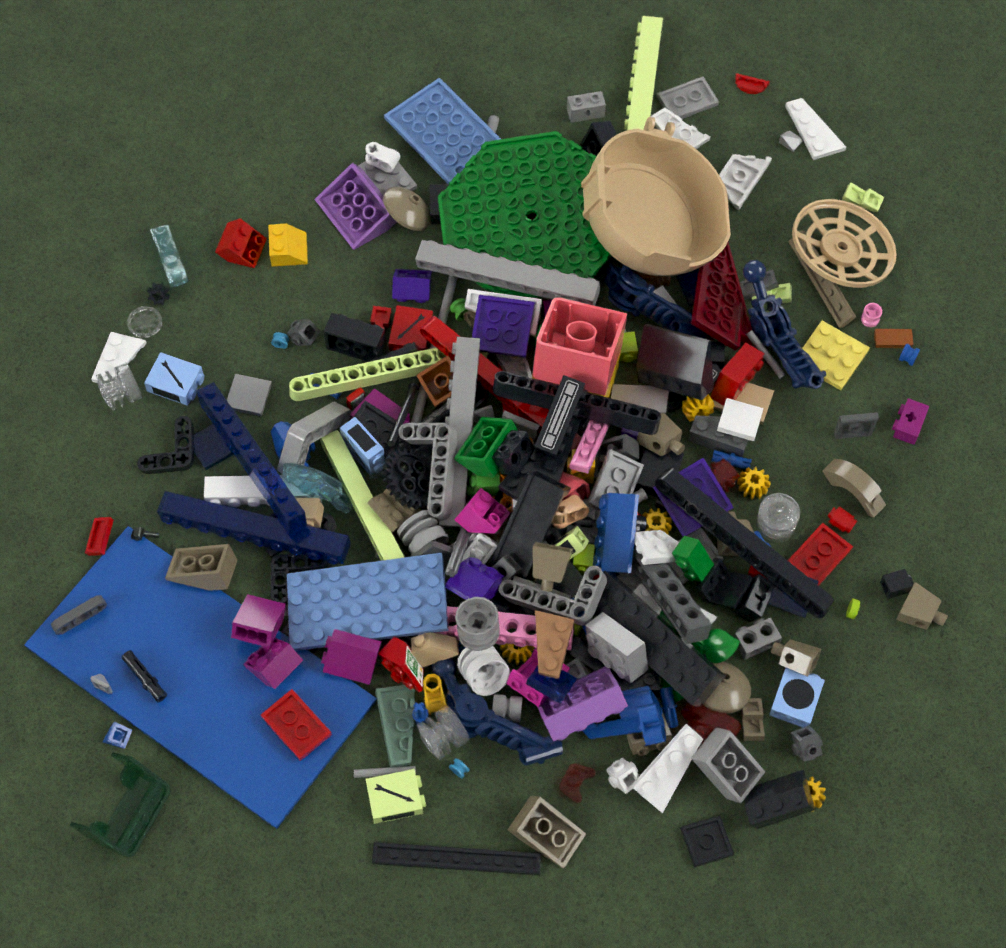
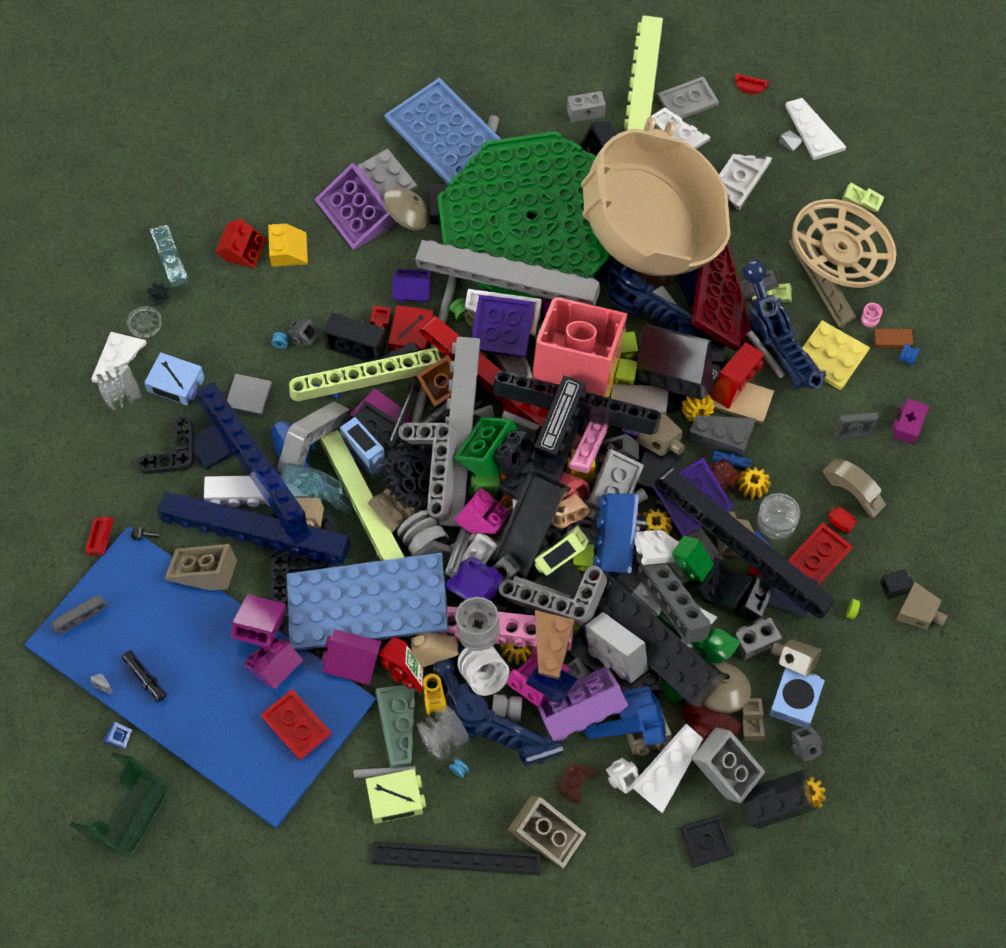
tile [346,387,365,410] -> none
white piece [365,142,400,173] -> none
blue axle [412,702,429,727] -> none
dark tan torso [533,542,573,592] -> none
blue axle [660,687,678,728] -> none
white tile [717,398,764,441] -> none
none -> lime brick [615,358,637,385]

